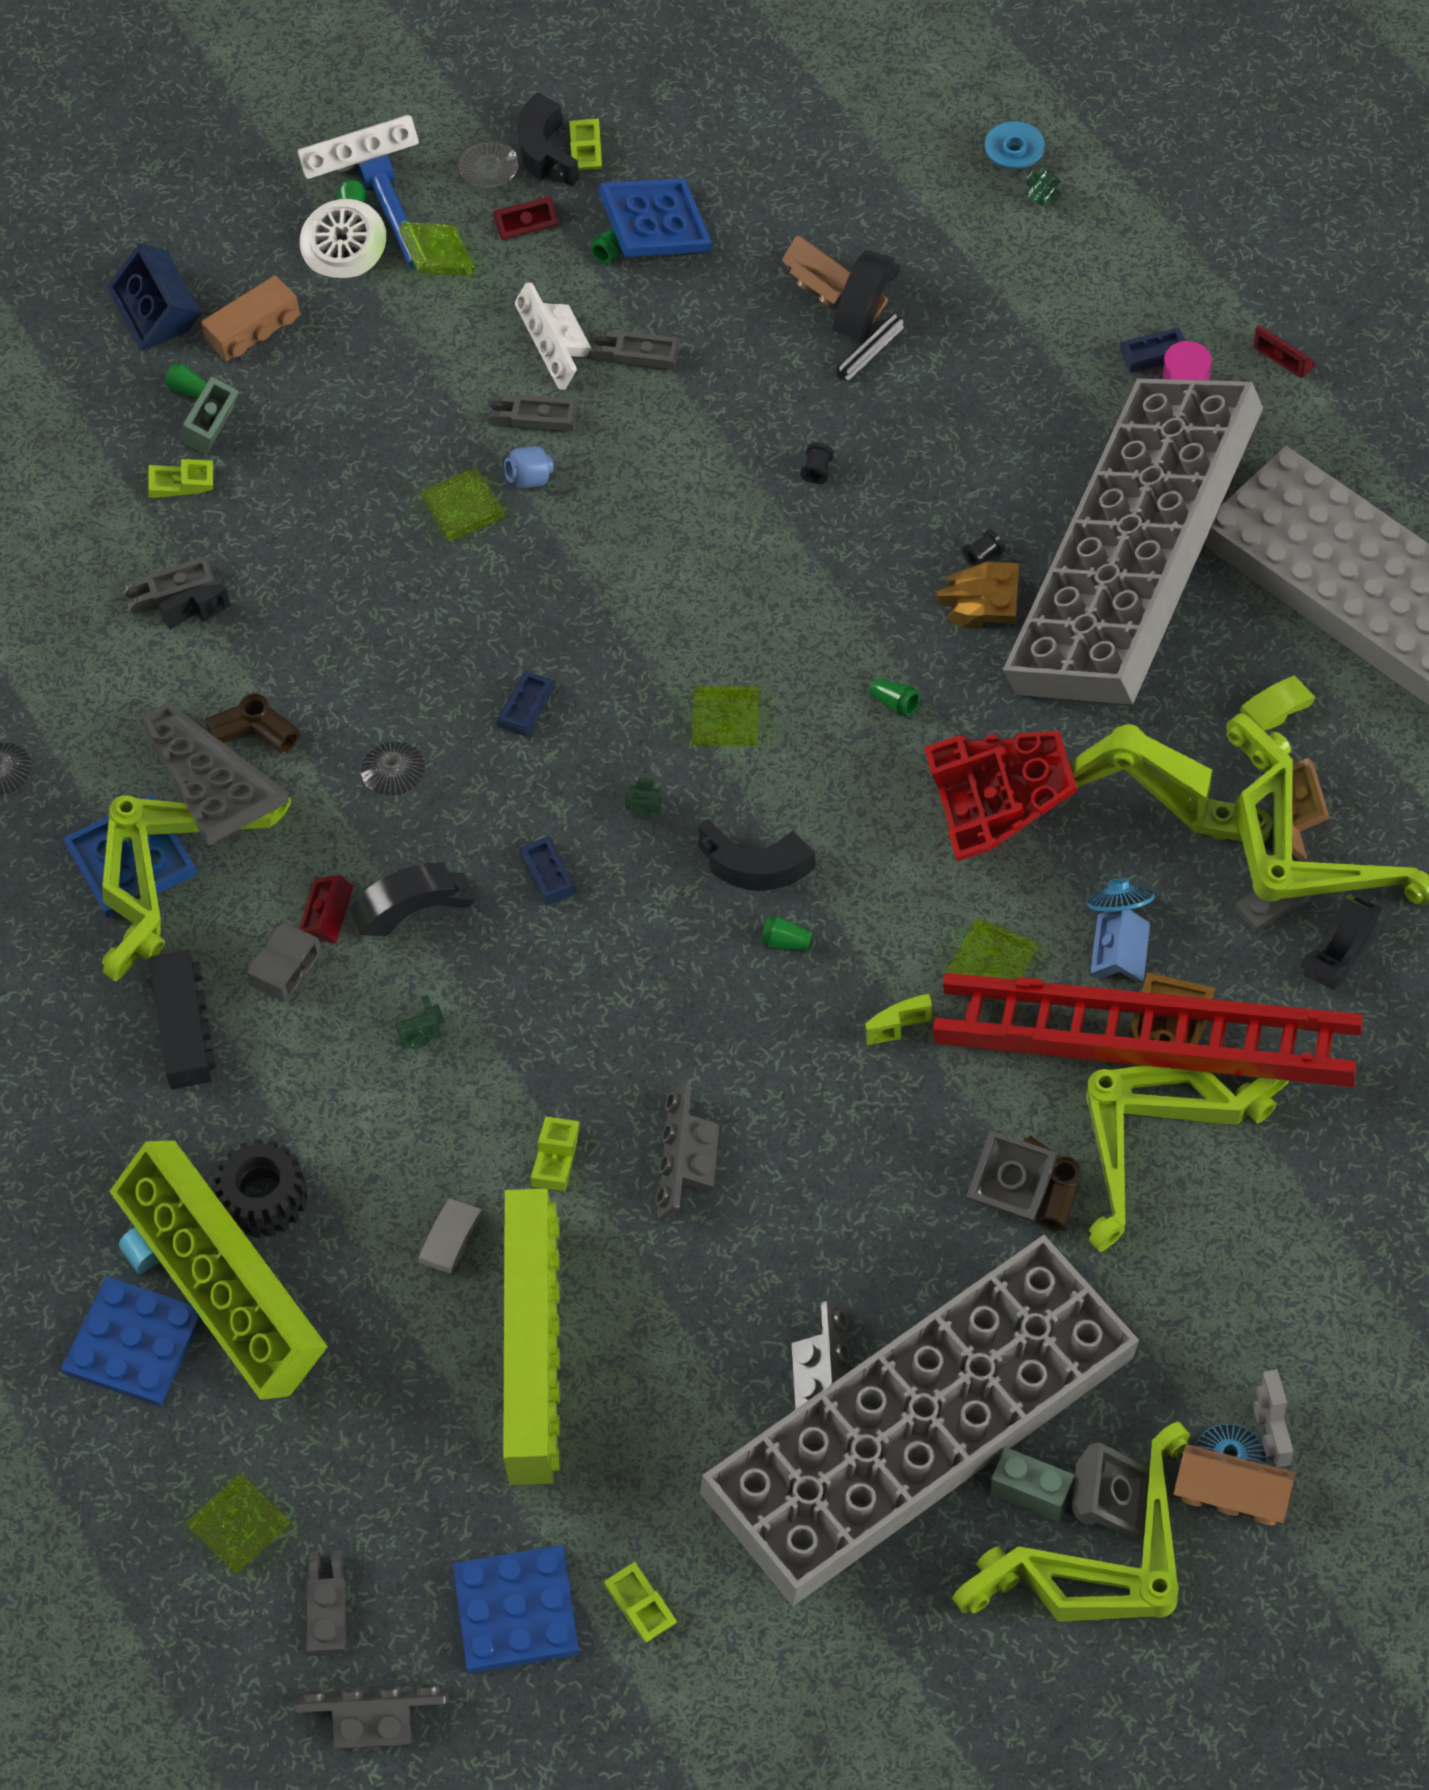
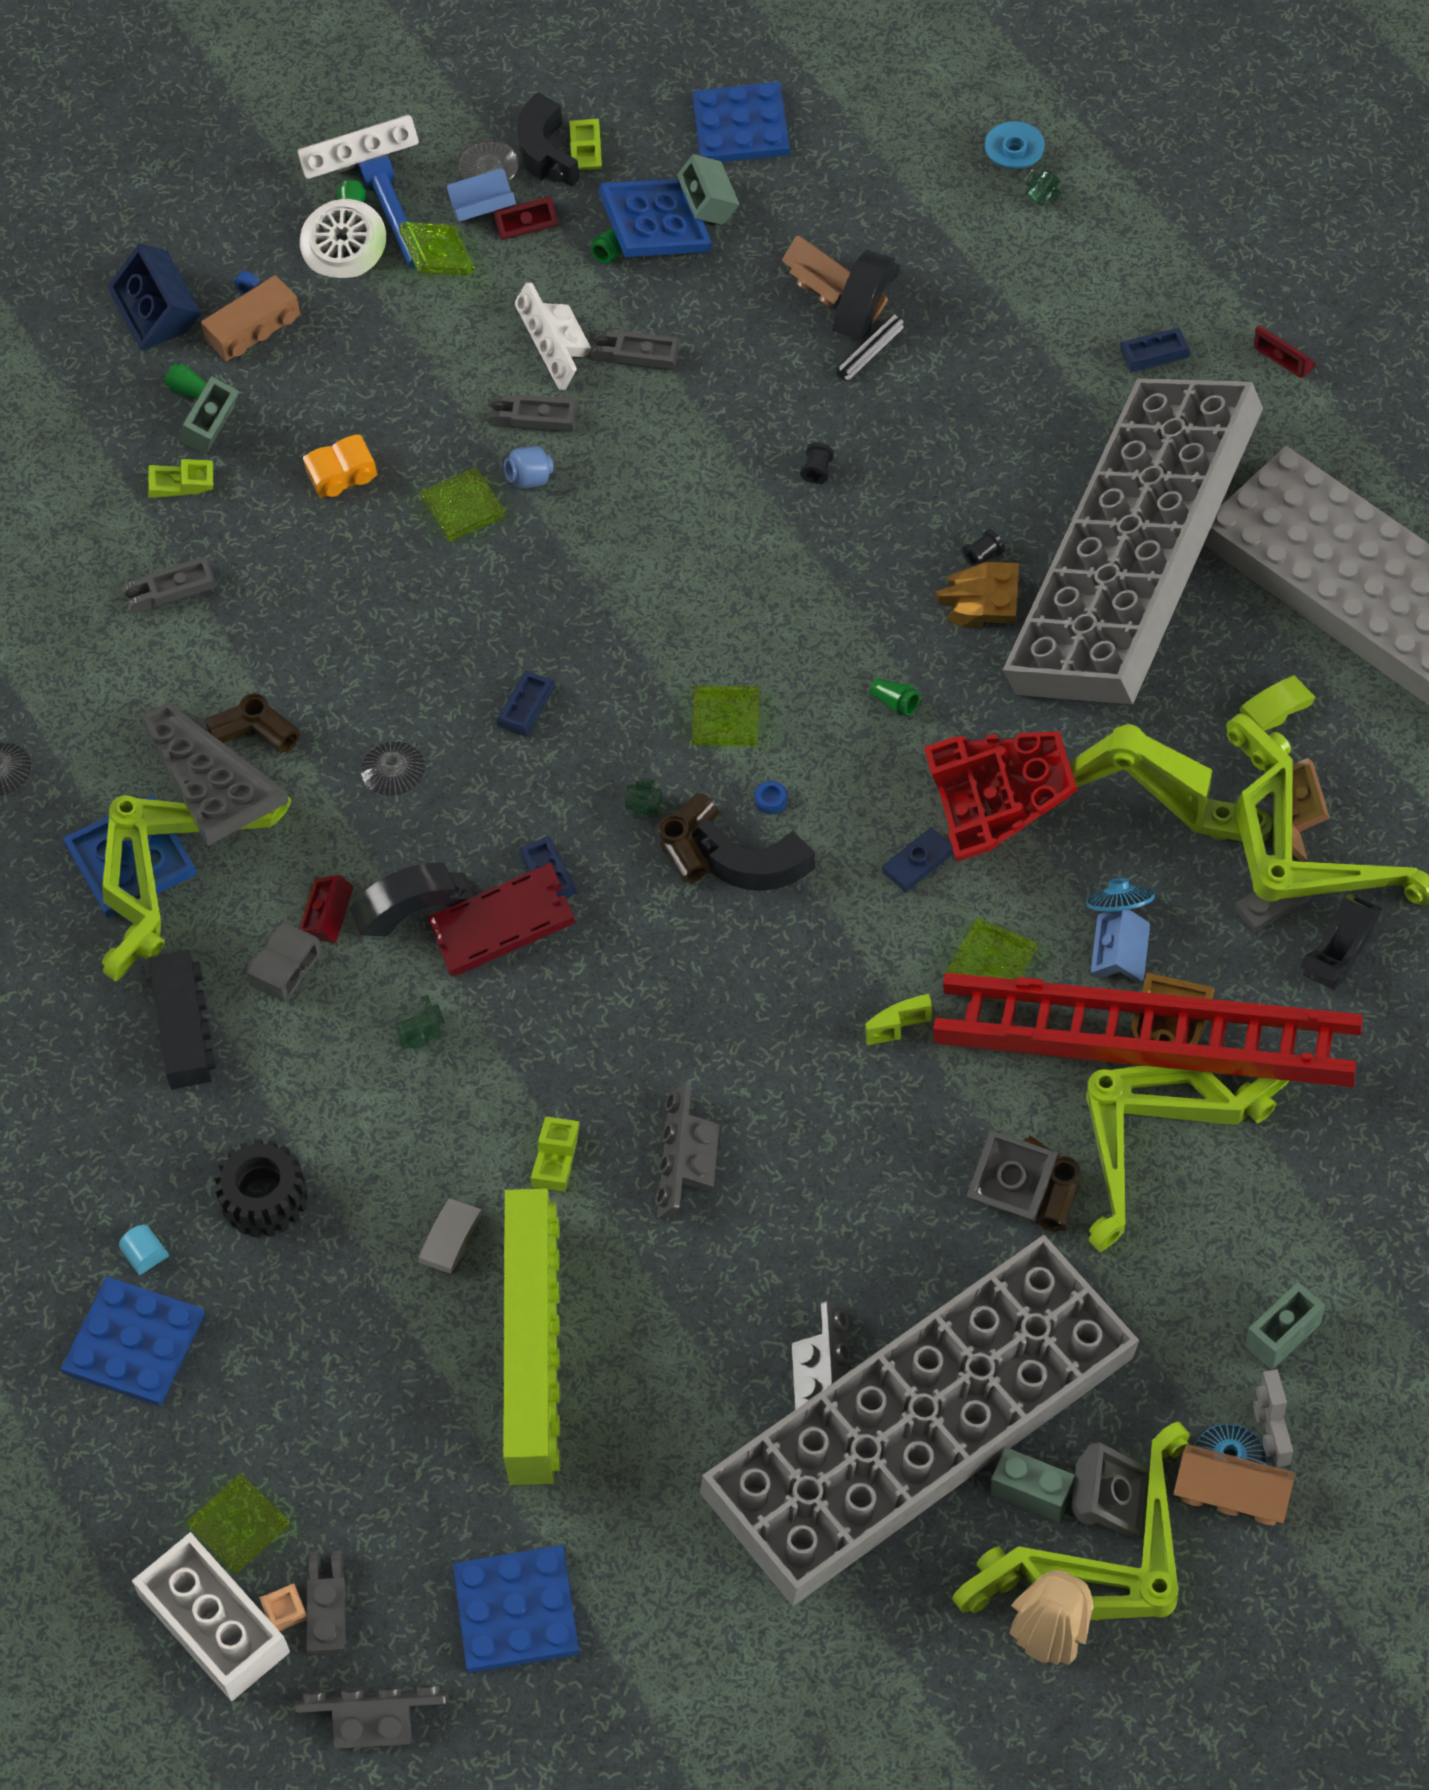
lime brick [109,1141,328,1400] -> none
black slope [158,584,231,630] -> none
lime slope [603,1562,677,1644] -> none
green cone [760,915,812,951] -> none
dark pink piece [1162,341,1212,381] -> none
none -> white brick [132,1532,290,1702]
none -> blue tile [234,271,263,295]
none -> light nougat tile [259,1583,307,1631]
none -> light orange brick [303,435,378,498]
none -> dark red piece [427,863,577,976]
none -> medium blue panel [447,168,516,222]
none -> dark brown piece [659,793,719,884]
none -> sand green brick [677,154,740,225]
none -> blue plate [692,82,790,162]
none -> blue tile [754,781,788,814]
none -> dark blue plate [882,827,954,893]
none -> tan hair [1010,1570,1093,1665]
none -> sand green brick [1245,1282,1325,1370]

